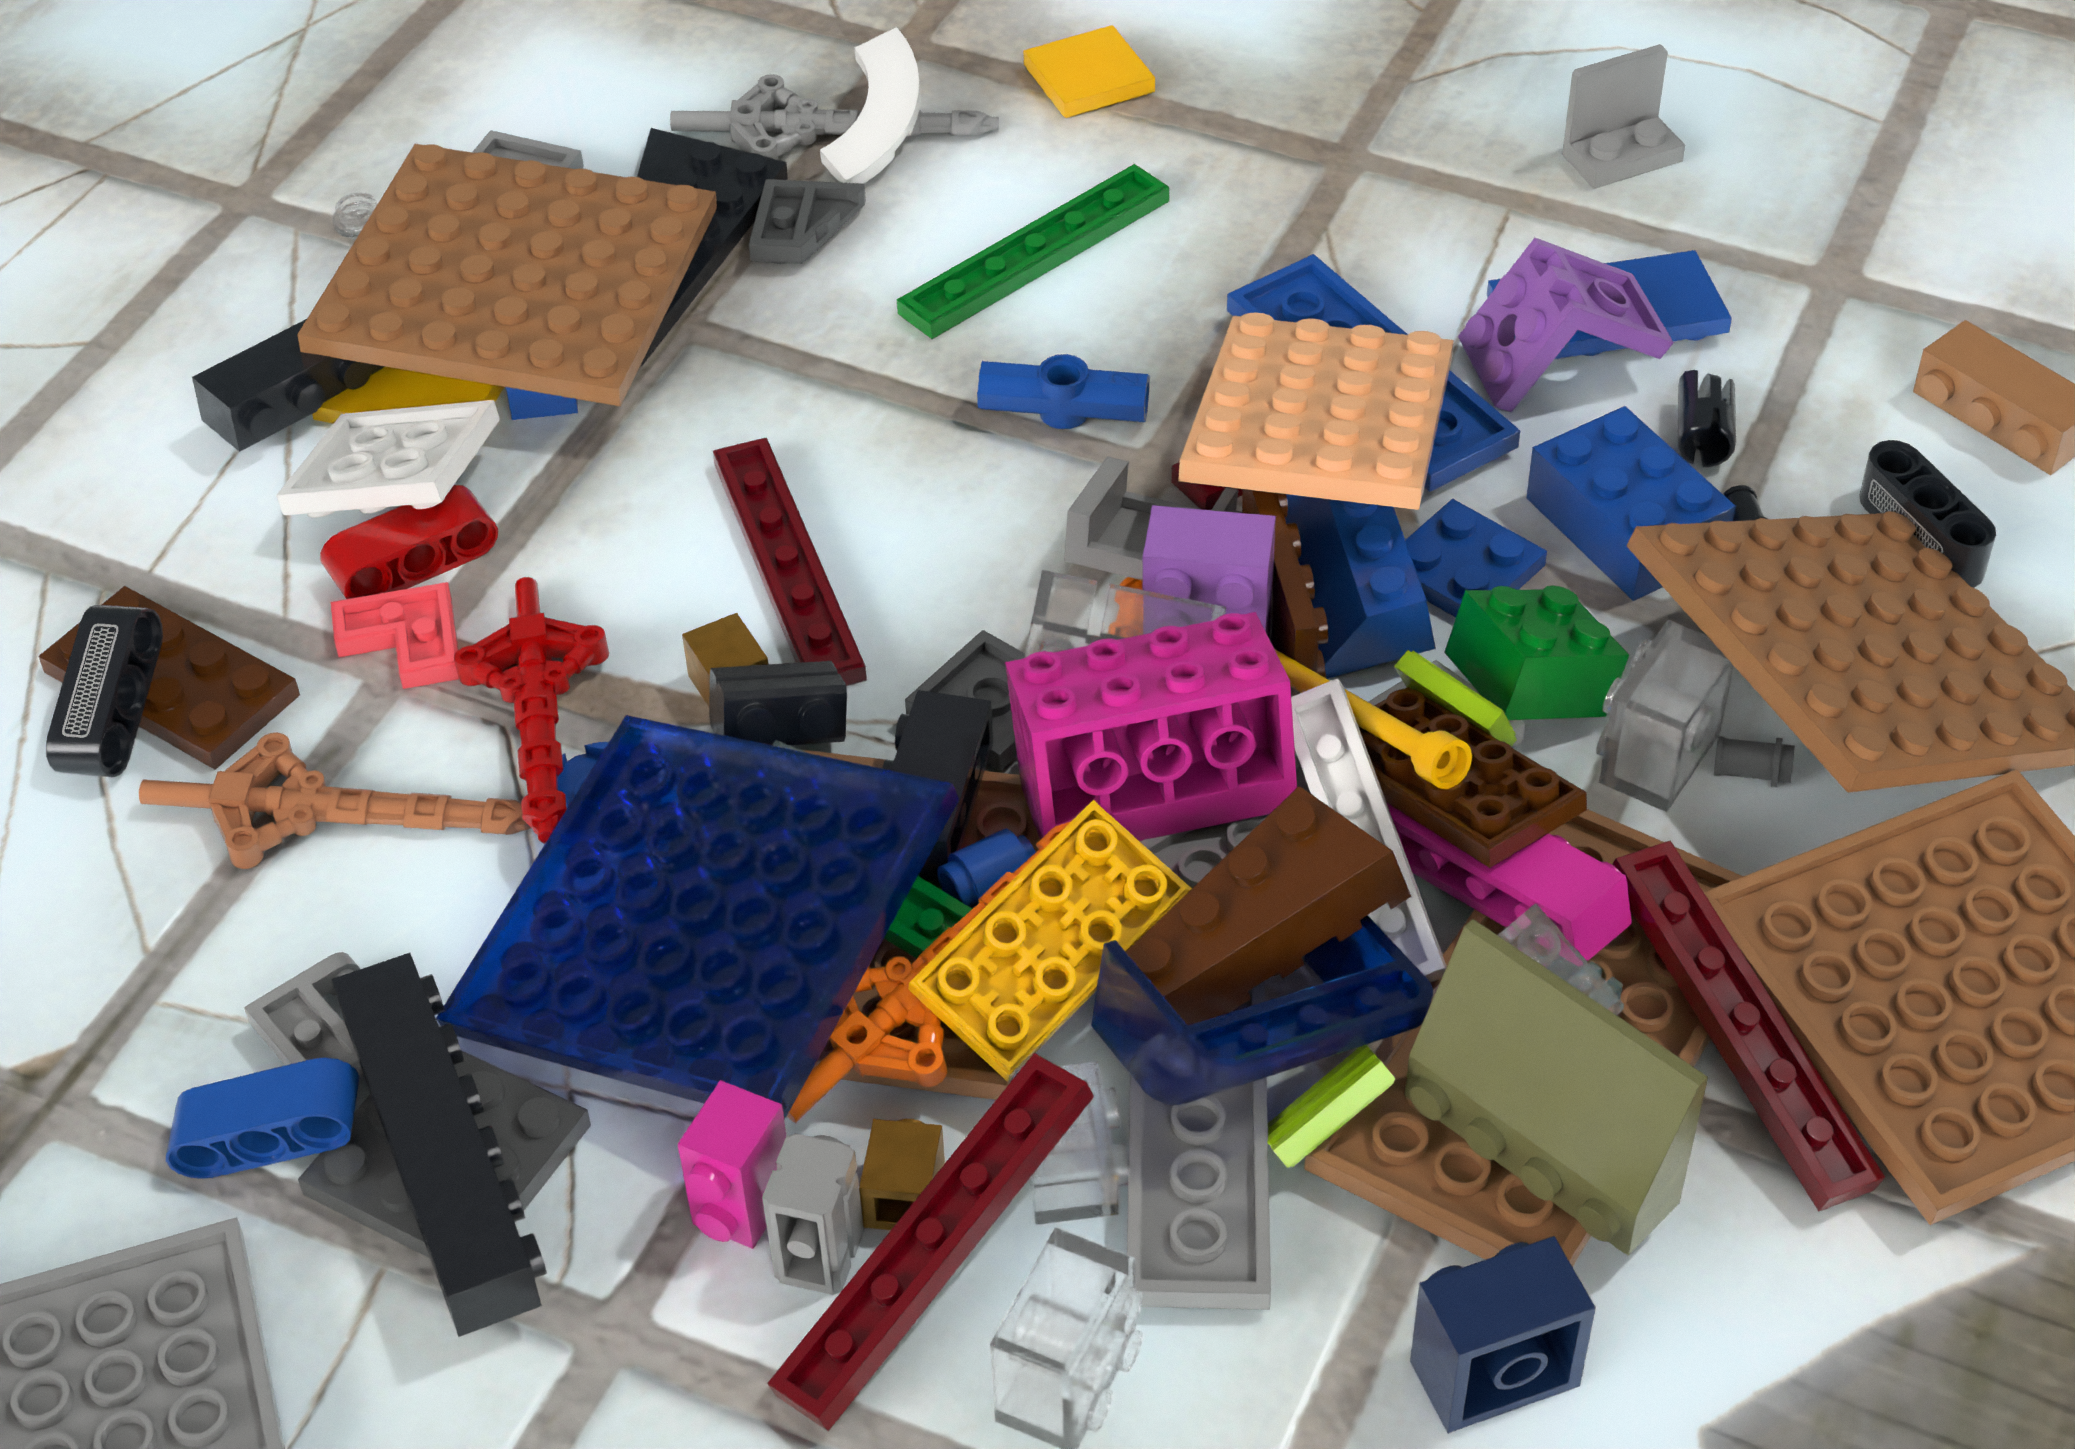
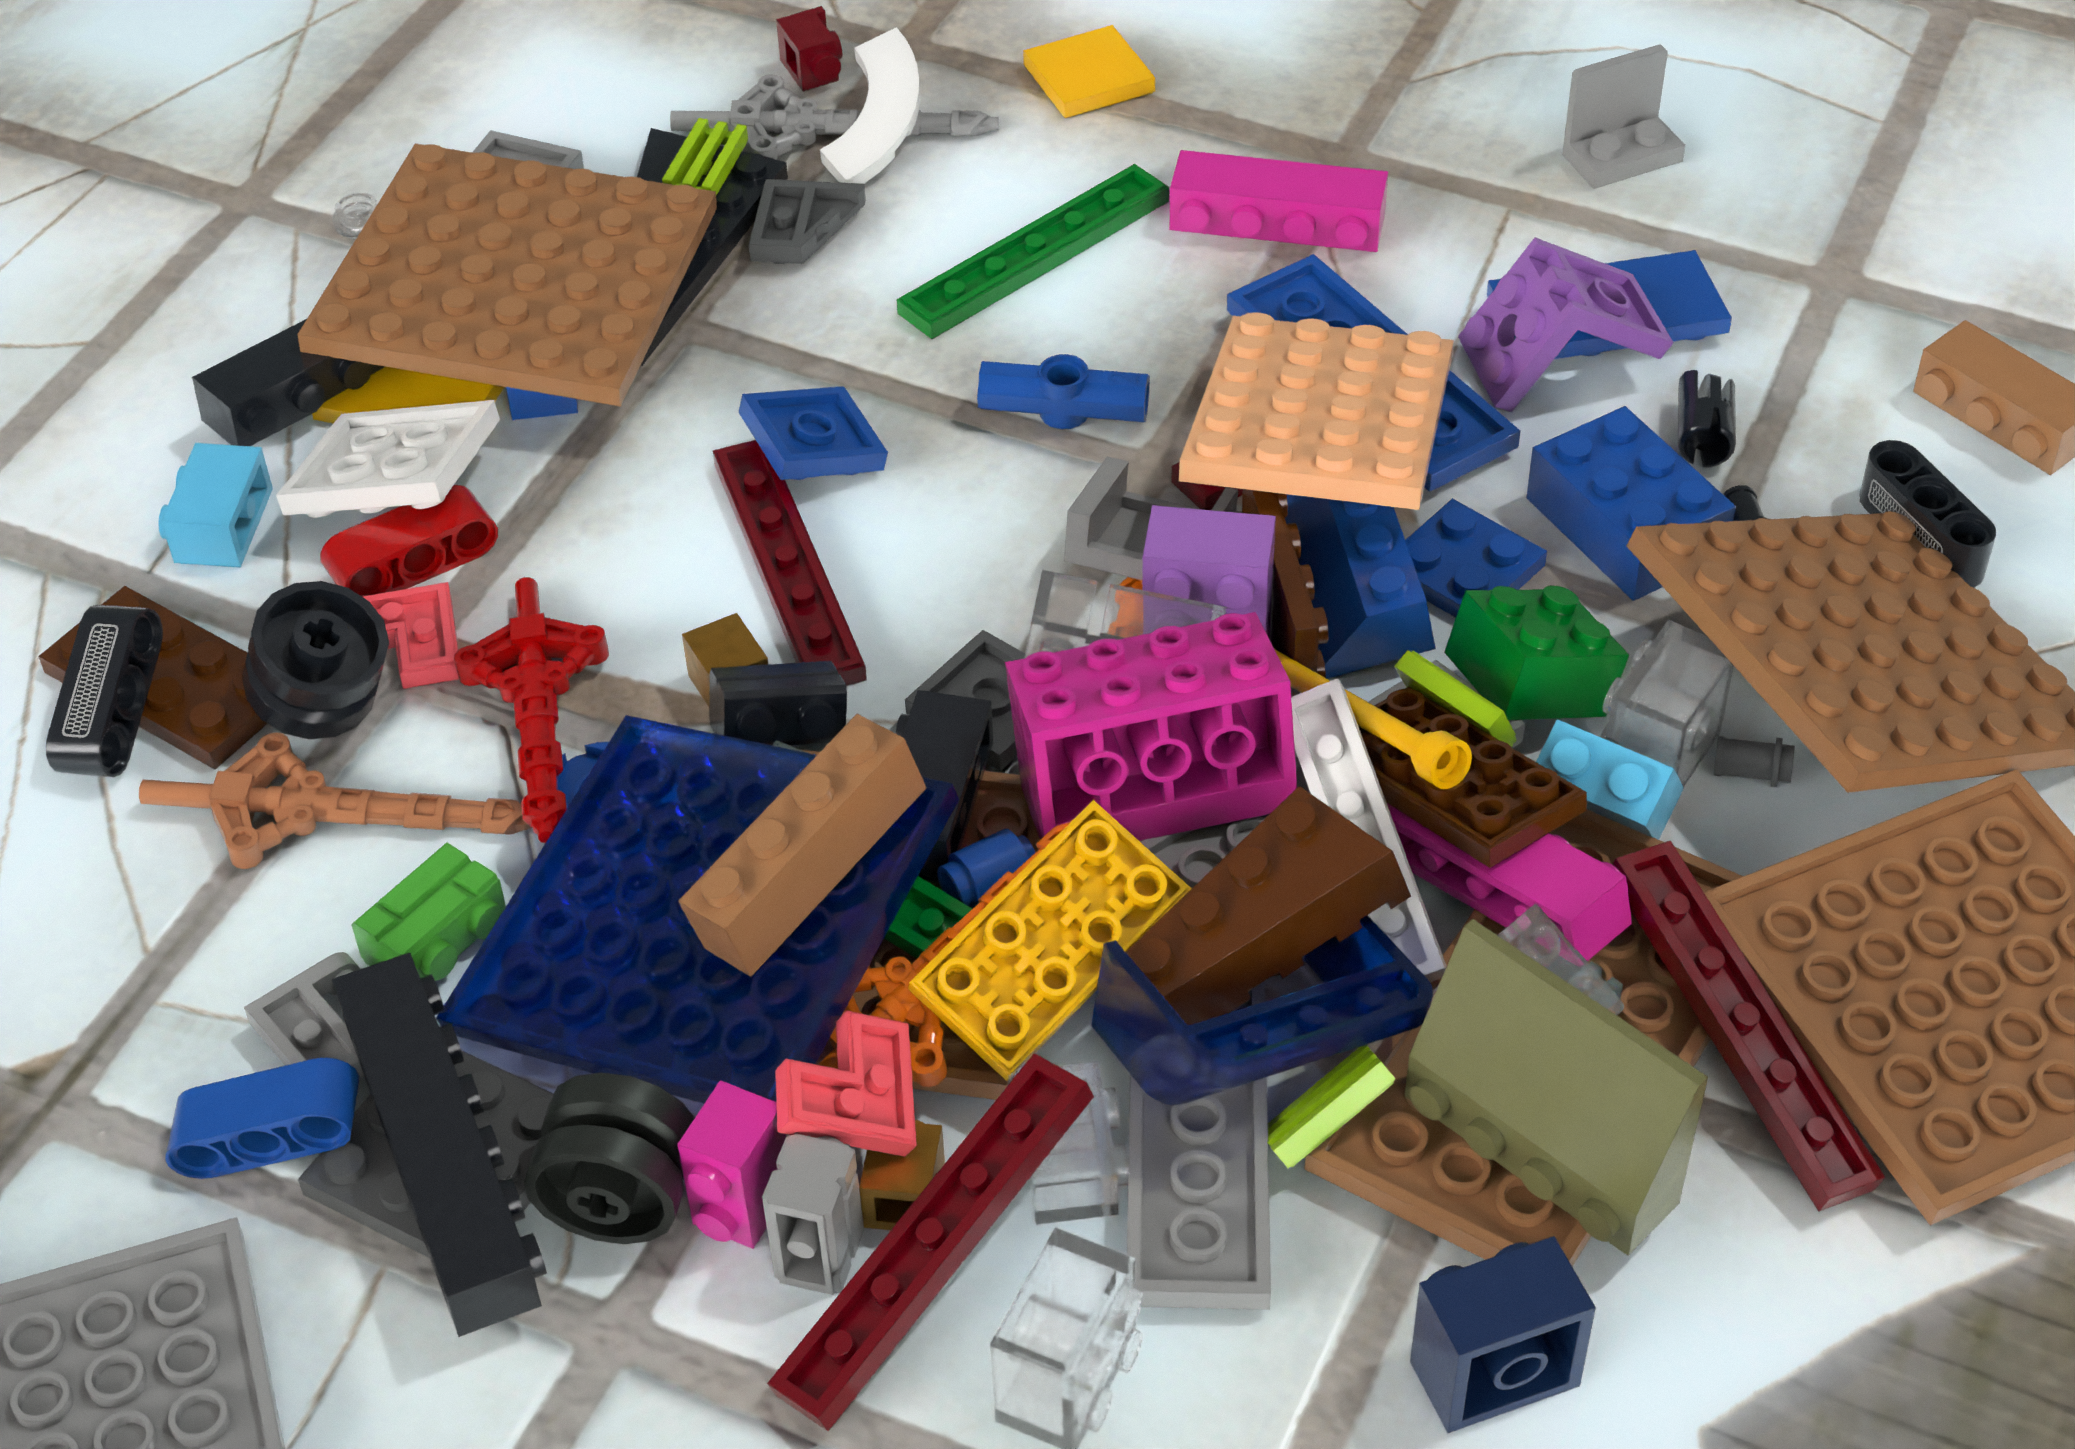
none -> medium azure brick [158,443,273,568]
none -> black wheel [242,581,389,740]
none -> bright green brick [351,842,507,981]
none -> pearl dark grey wheel [523,1073,695,1244]
none -> lime tile [662,118,748,196]
none -> medium nougat brick [678,714,927,977]
none -> blue plate [738,386,888,480]
none -> coral tile [775,1011,917,1157]
none -> dark red brick [776,6,843,91]
none -> dark pink brick [1169,150,1388,252]
none -> medium azure brick [1536,719,1684,840]

